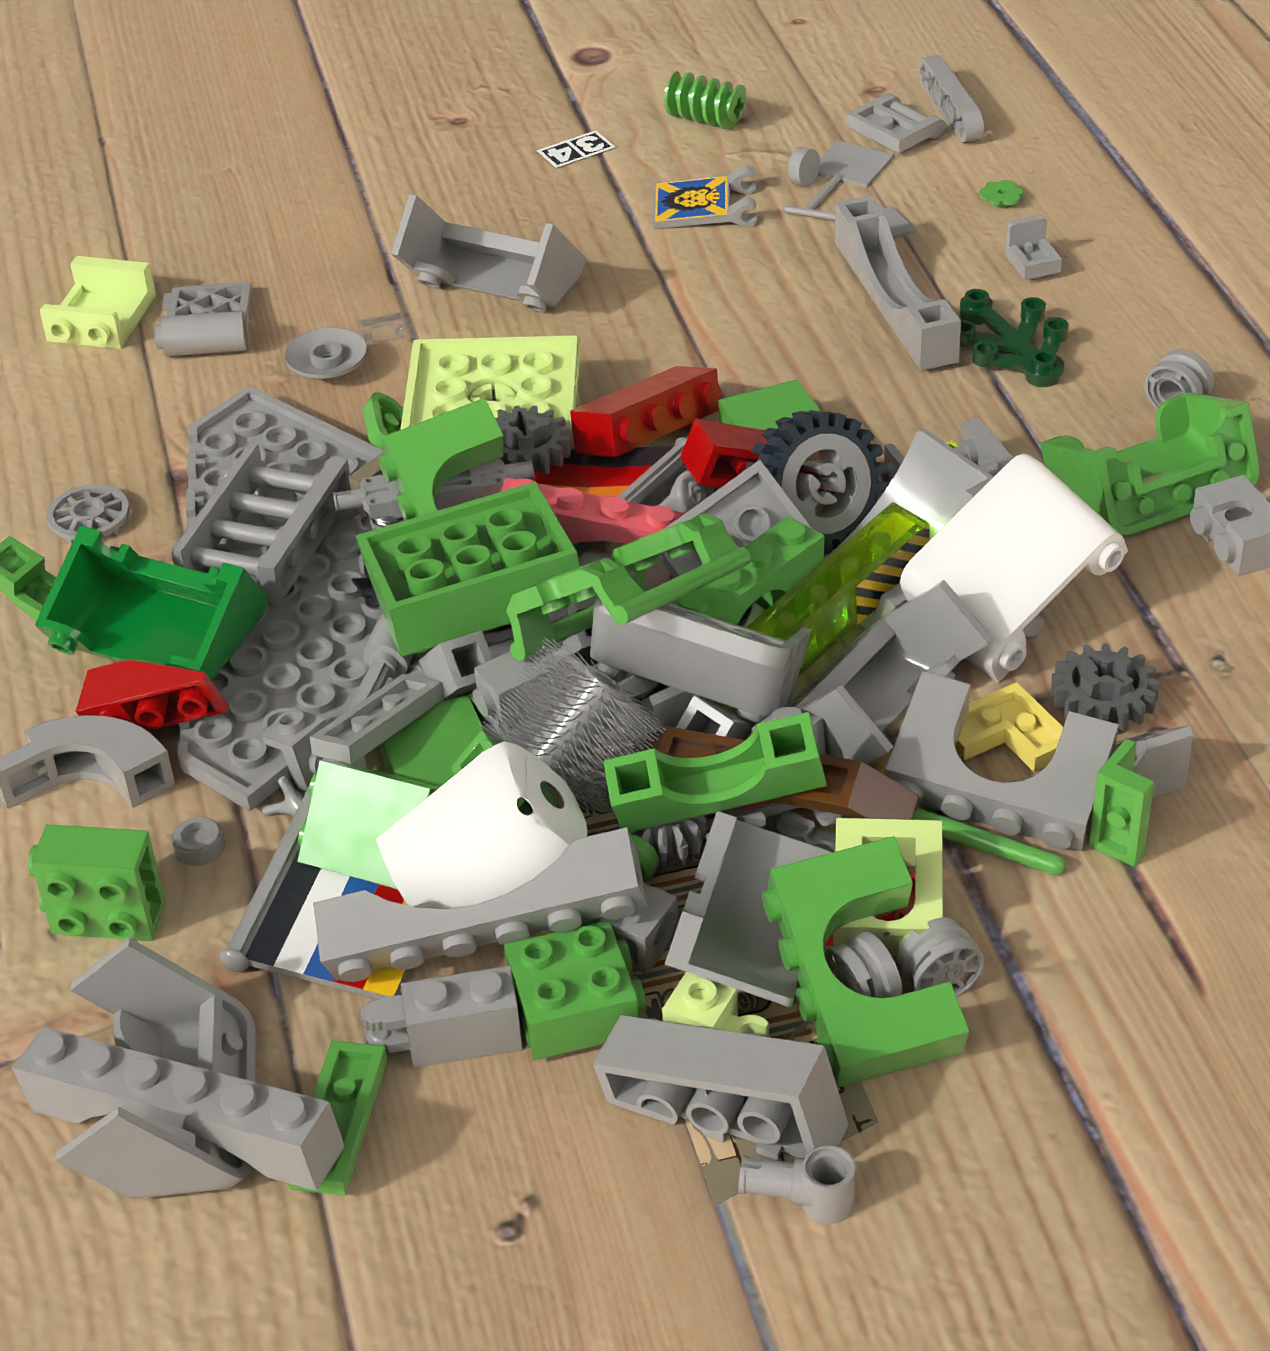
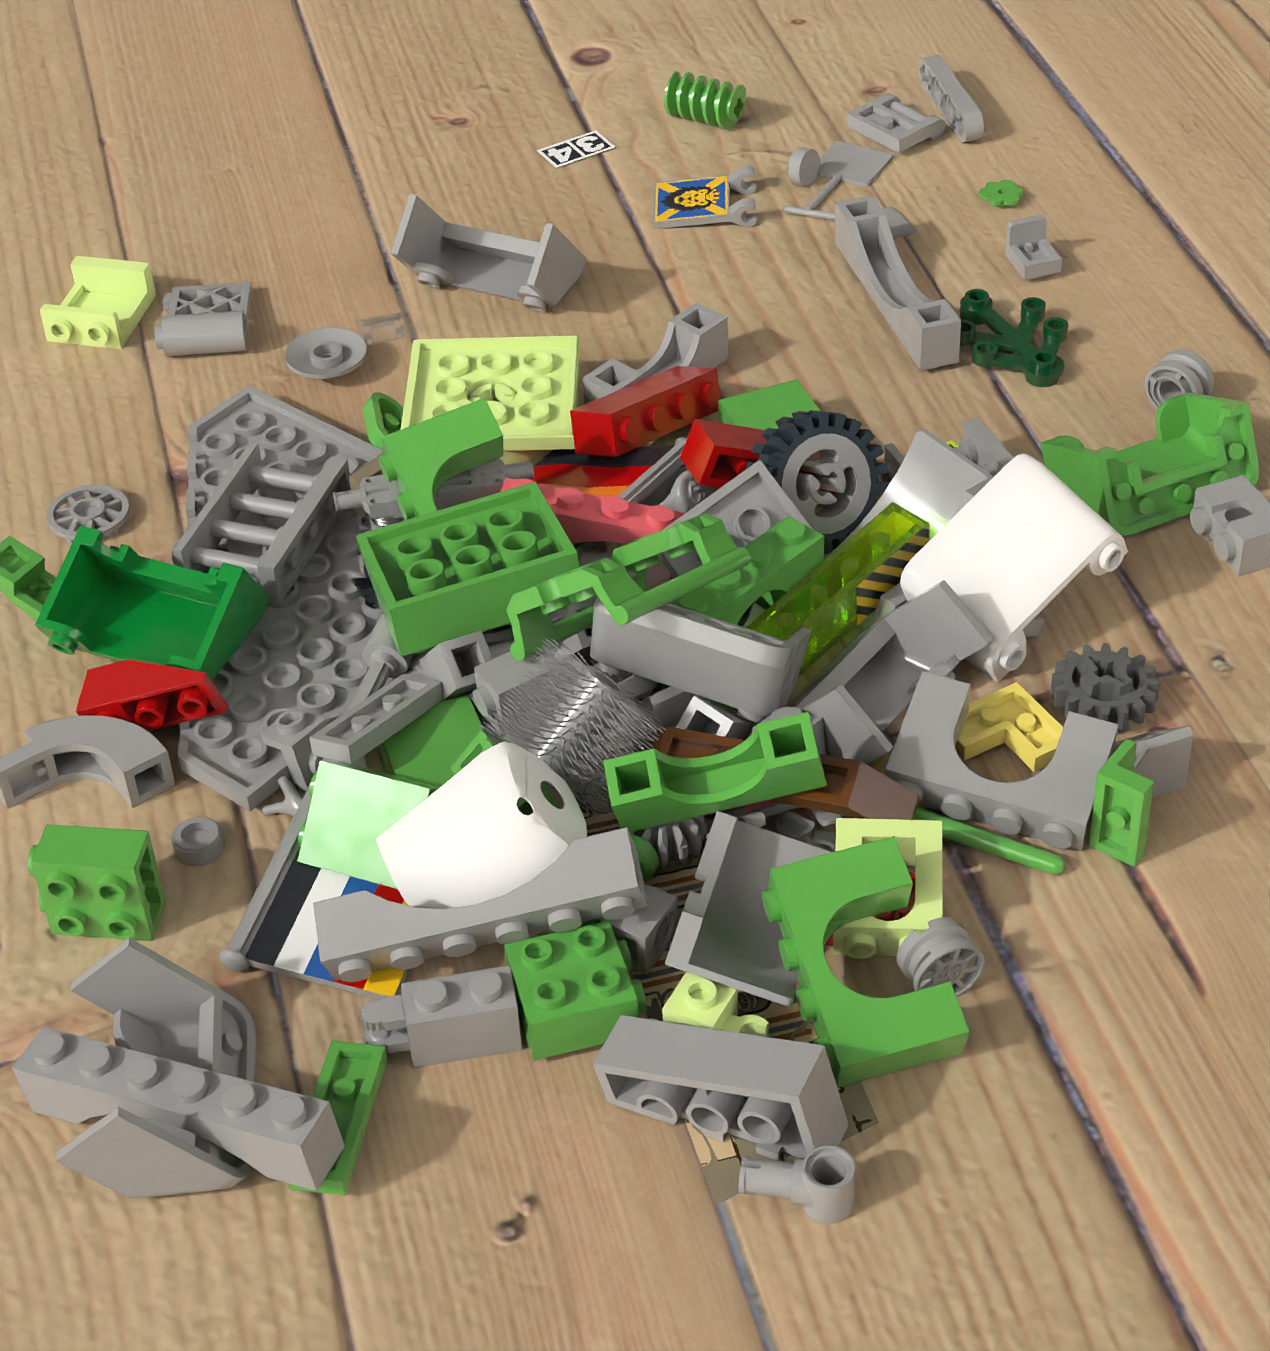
dark grey gear [495,406,571,474] -> none
light grey wheel [824,931,902,998] -> none
none -> light grey arch [583,302,728,404]

